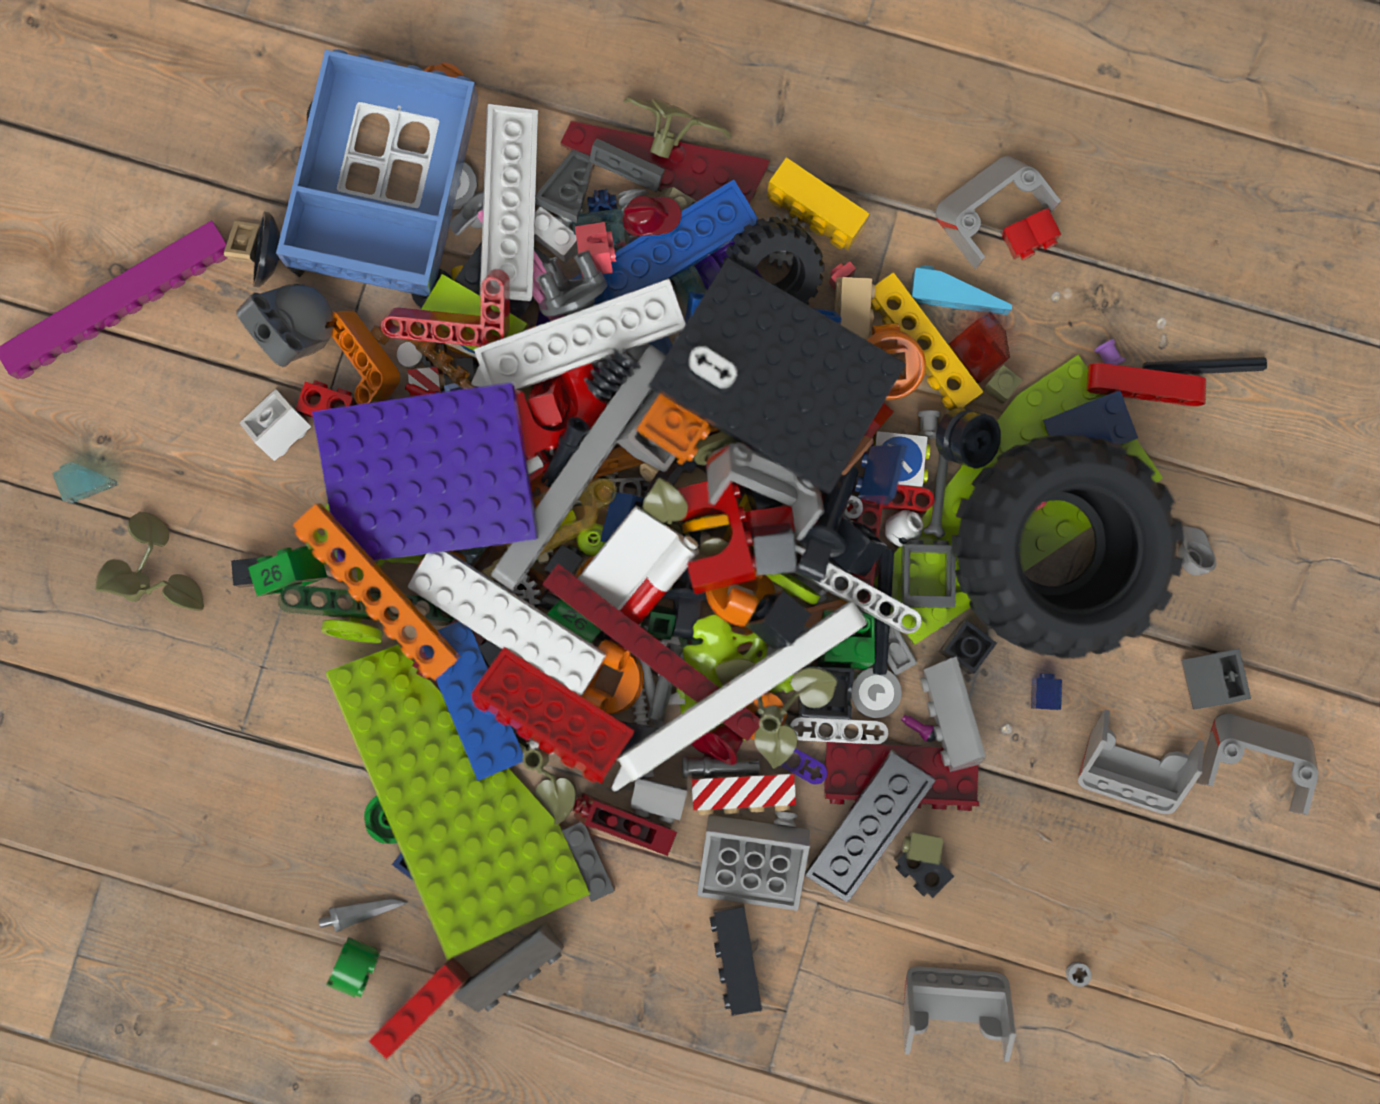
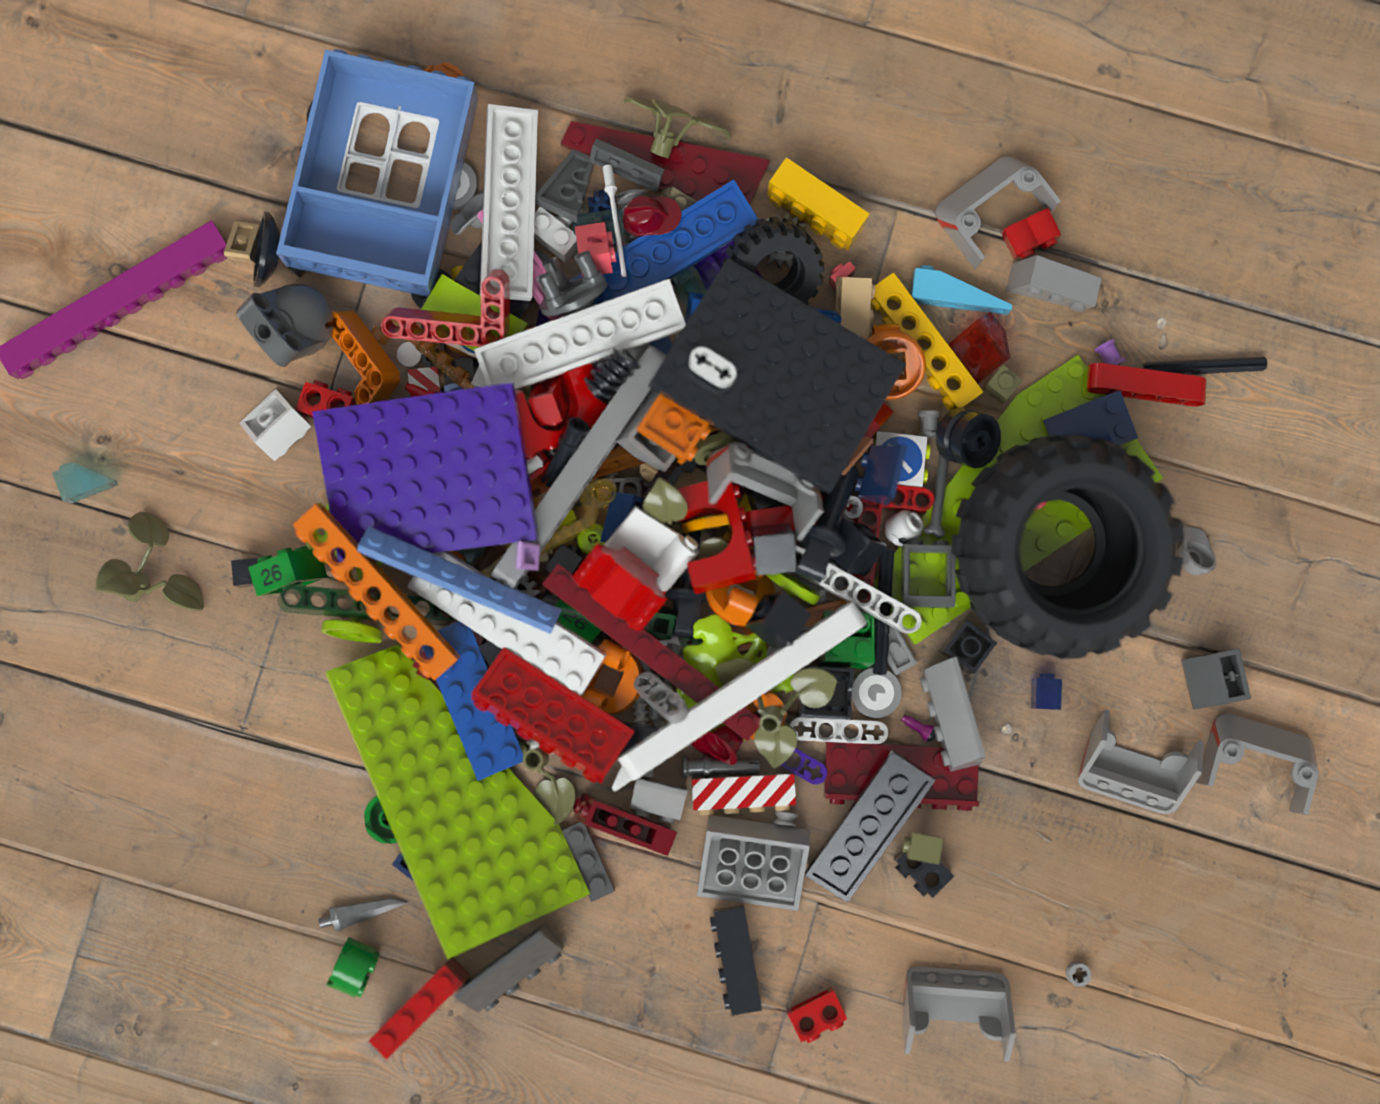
none -> medium blue plate [357,527,562,634]
none -> lavender slope [515,542,540,570]
none -> red slope [572,543,667,632]
none -> white piece [603,165,627,277]
none -> light grey beam [634,672,689,724]
none -> red brick [786,987,847,1043]
none -> light grey wedge [1006,255,1102,312]

